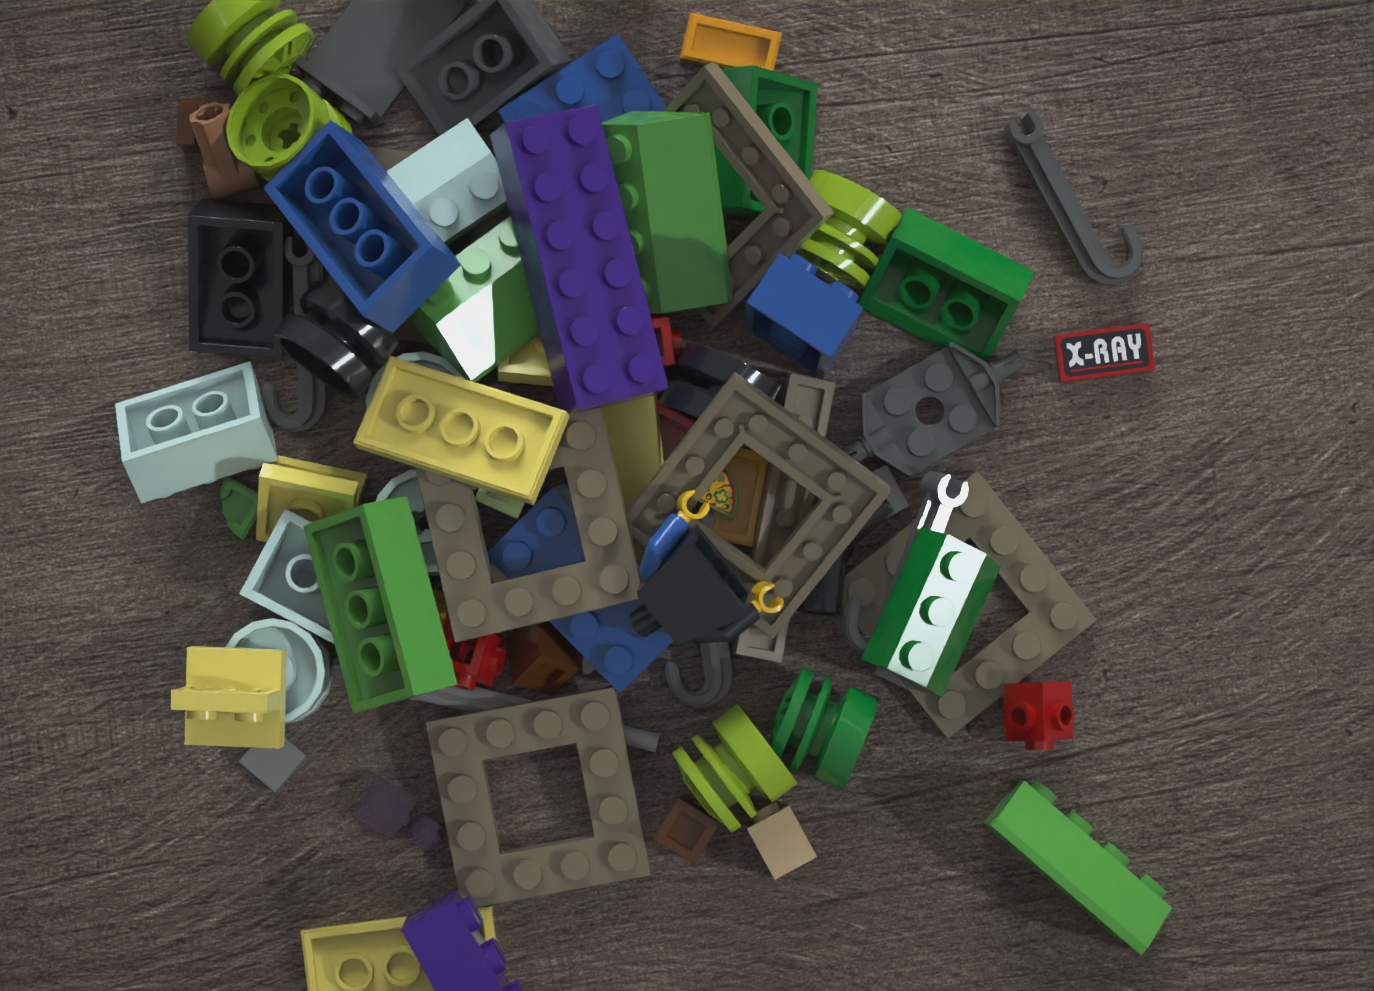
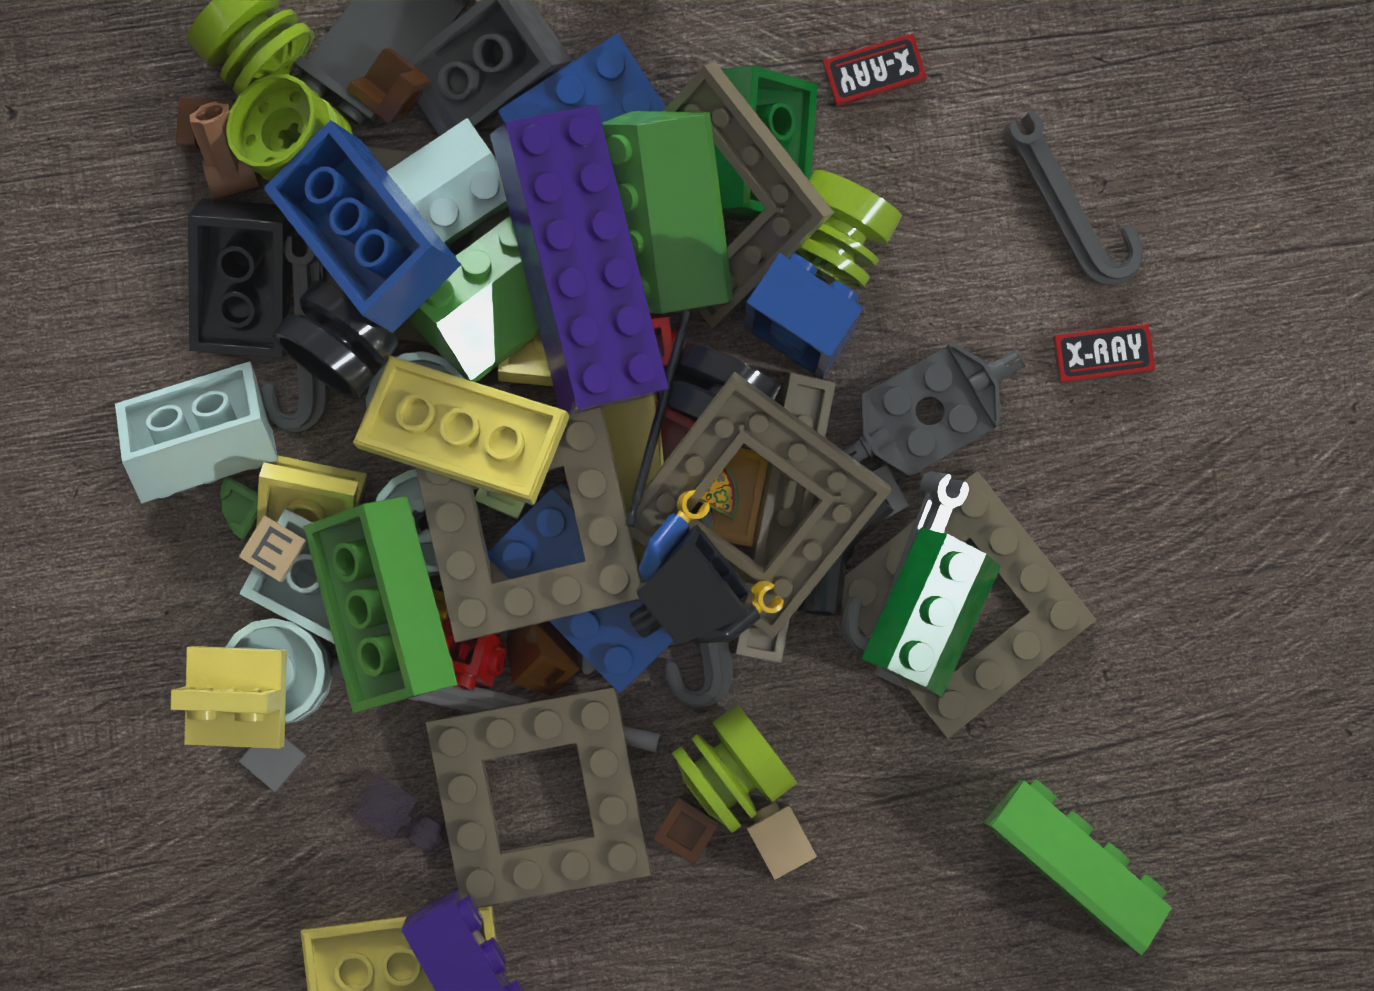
light orange tile [680,12,782,71] -> none
green wheel [769,667,880,791] -> none
green slope [858,207,1034,363] -> none
red brick [1003,681,1075,750] -> none
none -> tan tile [239,515,307,582]
none -> reddish brown panel [347,48,432,124]
none -> black piece [625,310,691,527]
none -> tile [822,33,927,107]

